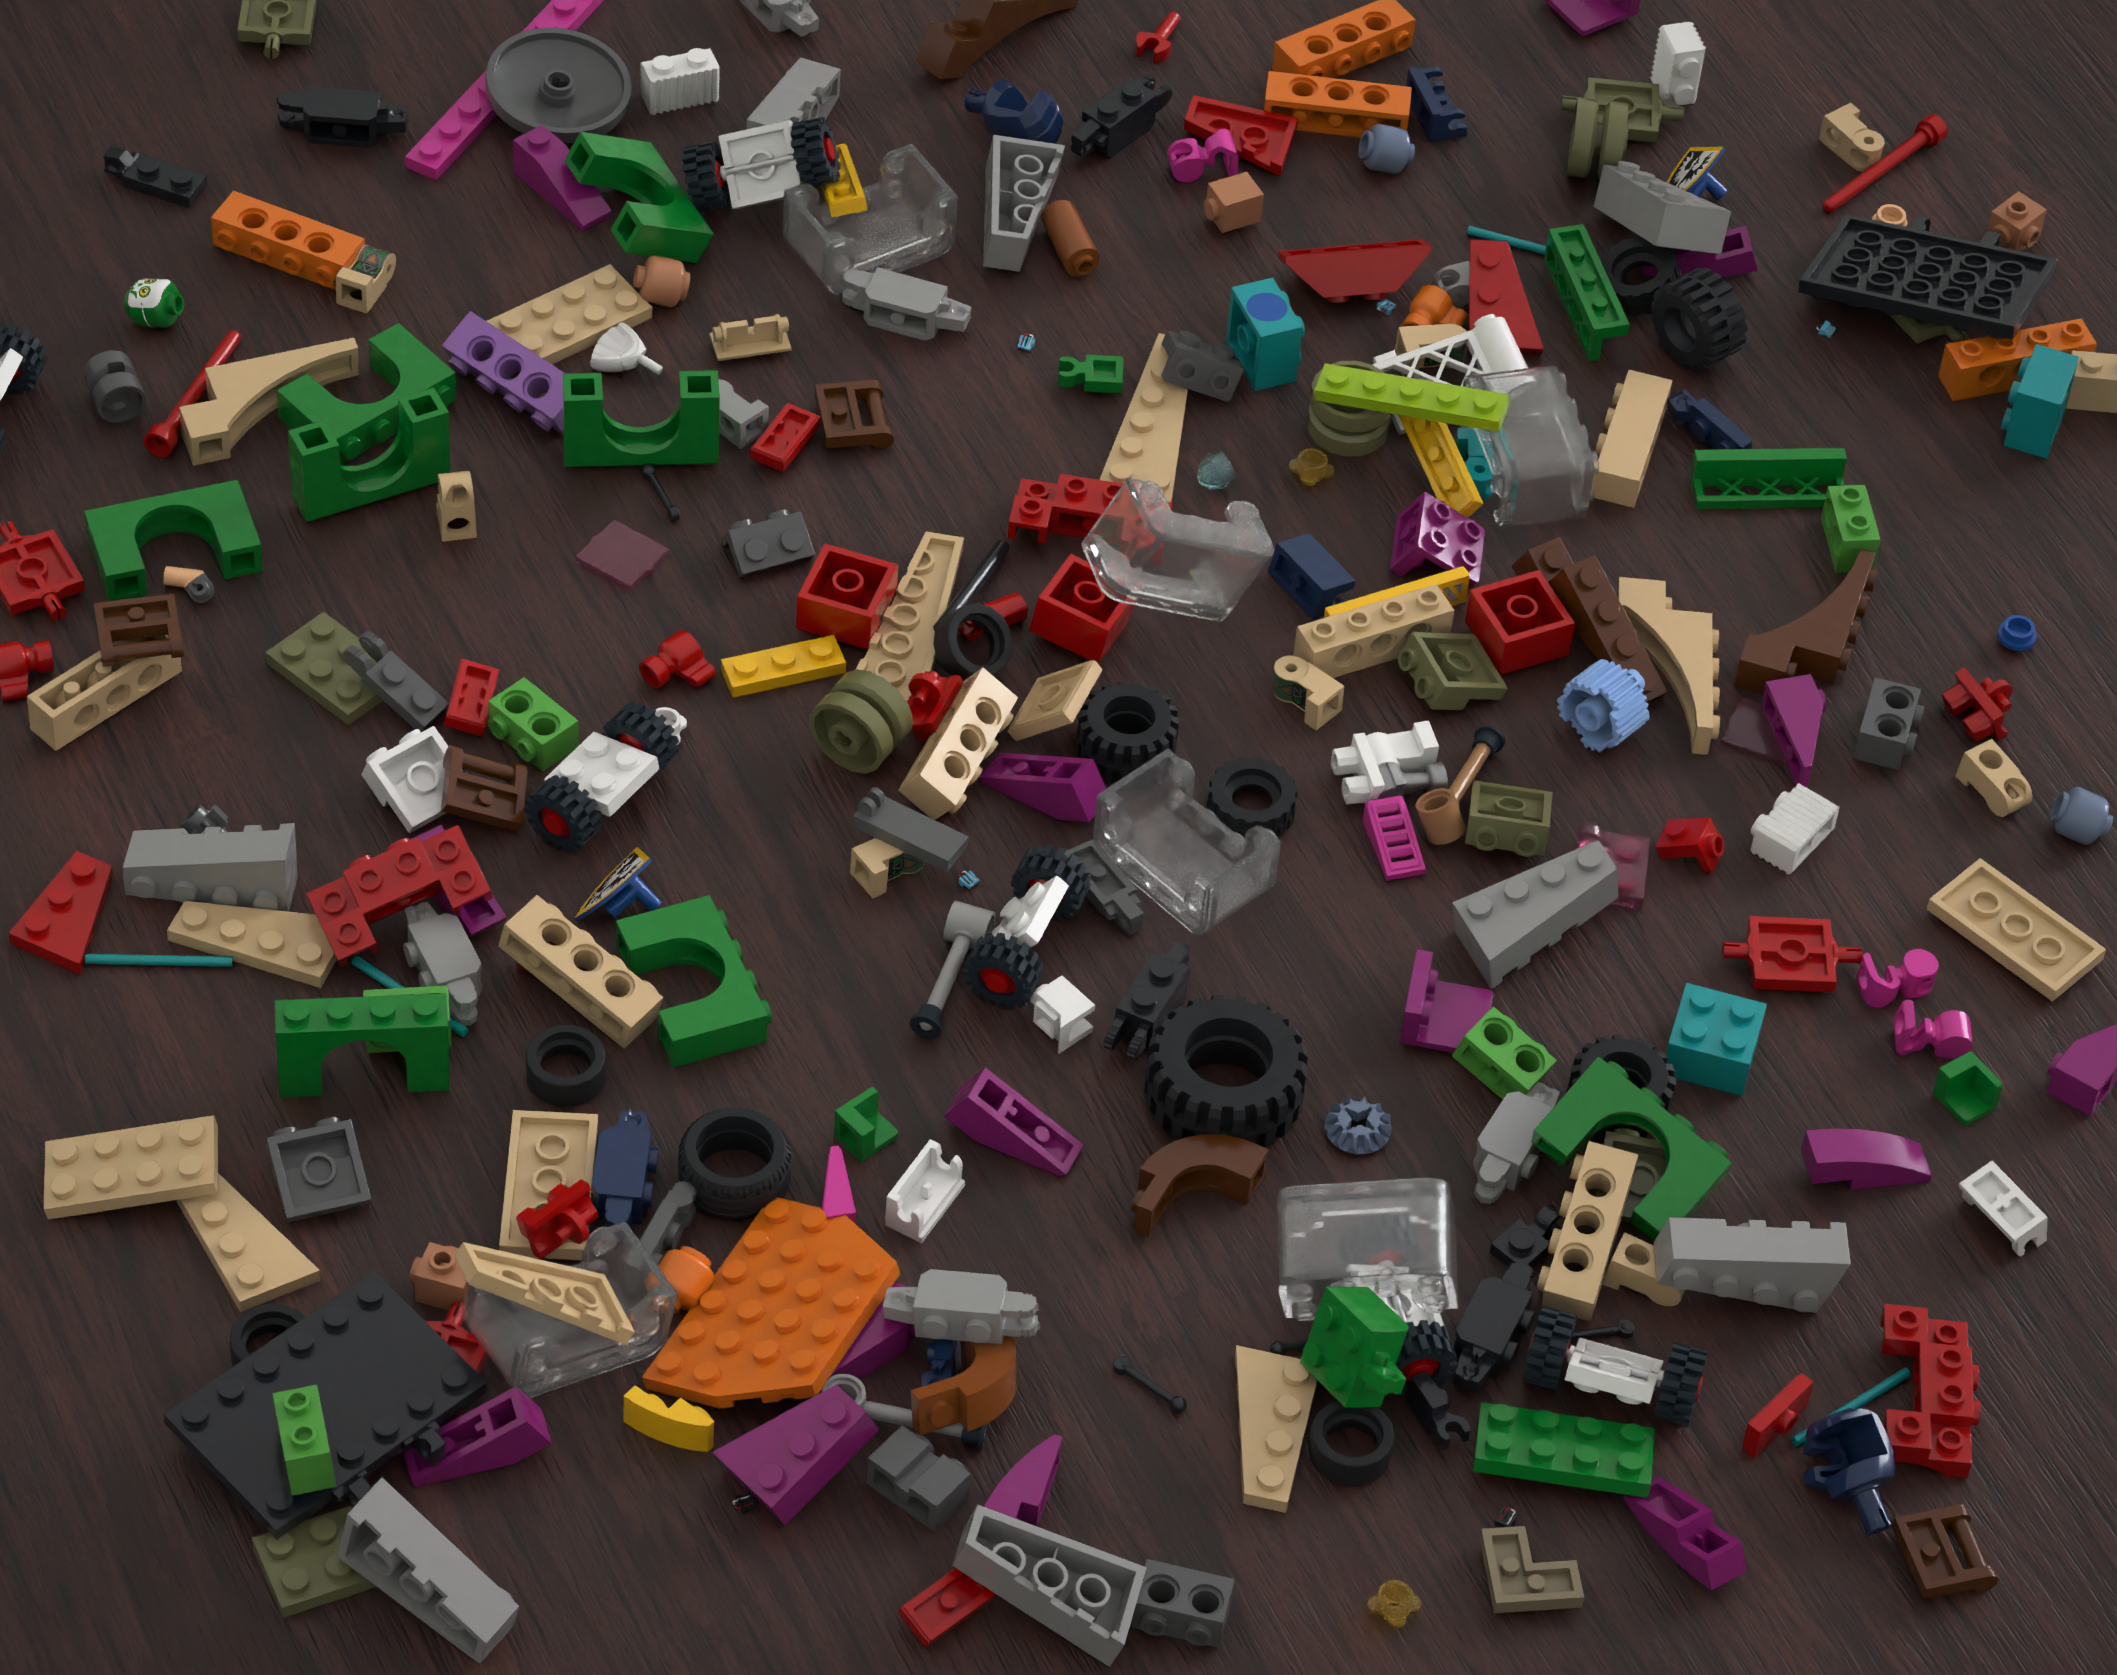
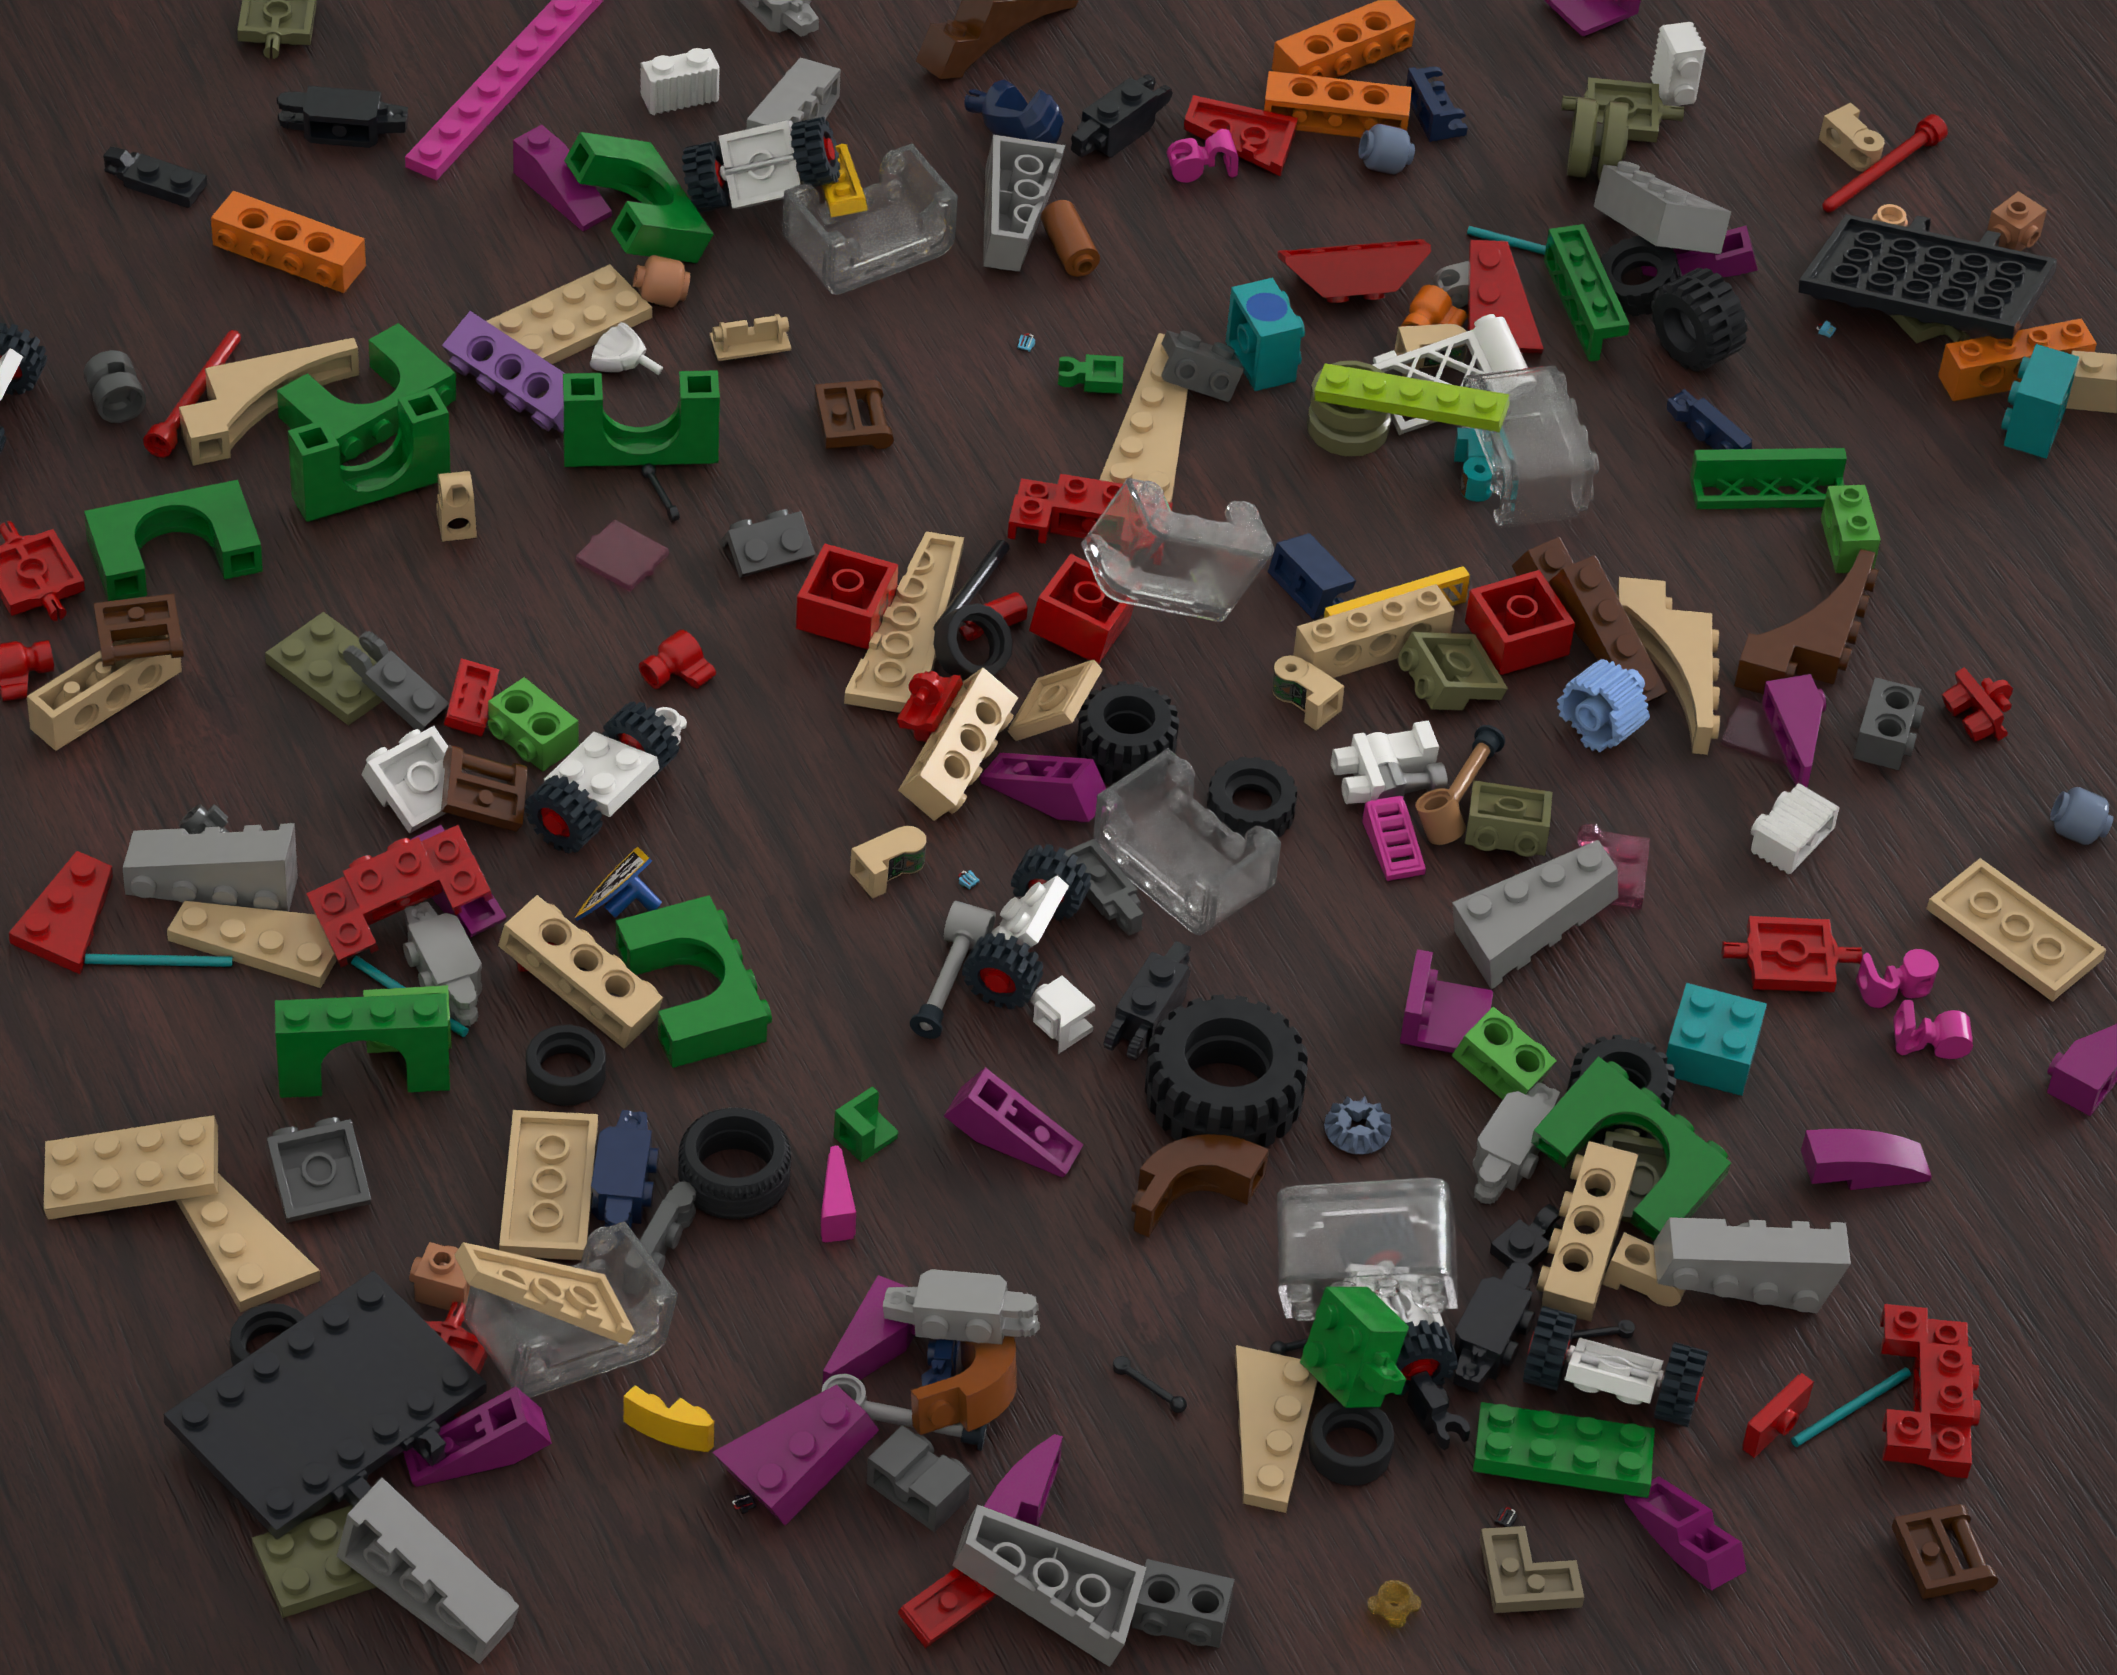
green head [124,279,184,328] -> none
arm [163,566,214,603] -> none
bright green brick [272,1384,337,1496] -> none
tan leg [336,245,396,314] -> none
dark grey dish [485,28,632,143] -> none
red hips [516,1179,599,1260] -> none
orange plate [642,1197,901,1409] -> none
orange head [650,1246,714,1313] -> none
light grey leg [718,379,769,449] -> none
yellow plate [721,635,846,698] -> none
red plate [750,403,821,472] -> none
olive wheel [809,669,913,774] -> none
light grey hinge [842,267,971,341] -> none
dark grey hinge [852,787,969,872] -> none
white hinge [885,1139,965,1243] -> none
red bar [1135,11,1181,64] -> none
clear light blue plate [1197,451,1236,490] -> none
nougat brick [1203,171,1264,233] -> none
clear yellow plate [1289,448,1334,486] -> none
medium azure piece [1376,299,1396,315] -> none
magenta bracket [1389,492,1485,586] -> none
yellow tile [1398,415,1484,518] -> none
tan brick [1586,370,1673,508] -> none
red bracket [1655,817,1724,873] -> none
shield [1667,147,1727,200] -> none
dark blue piece [1803,1408,1895,1536] -> none
green panel [1932,1051,2003,1126] -> none
tan leg [1955,739,2033,817] -> none
white hinge [1959,1161,2048,1256] -> none
blue plate [1997,615,2037,651] -> none

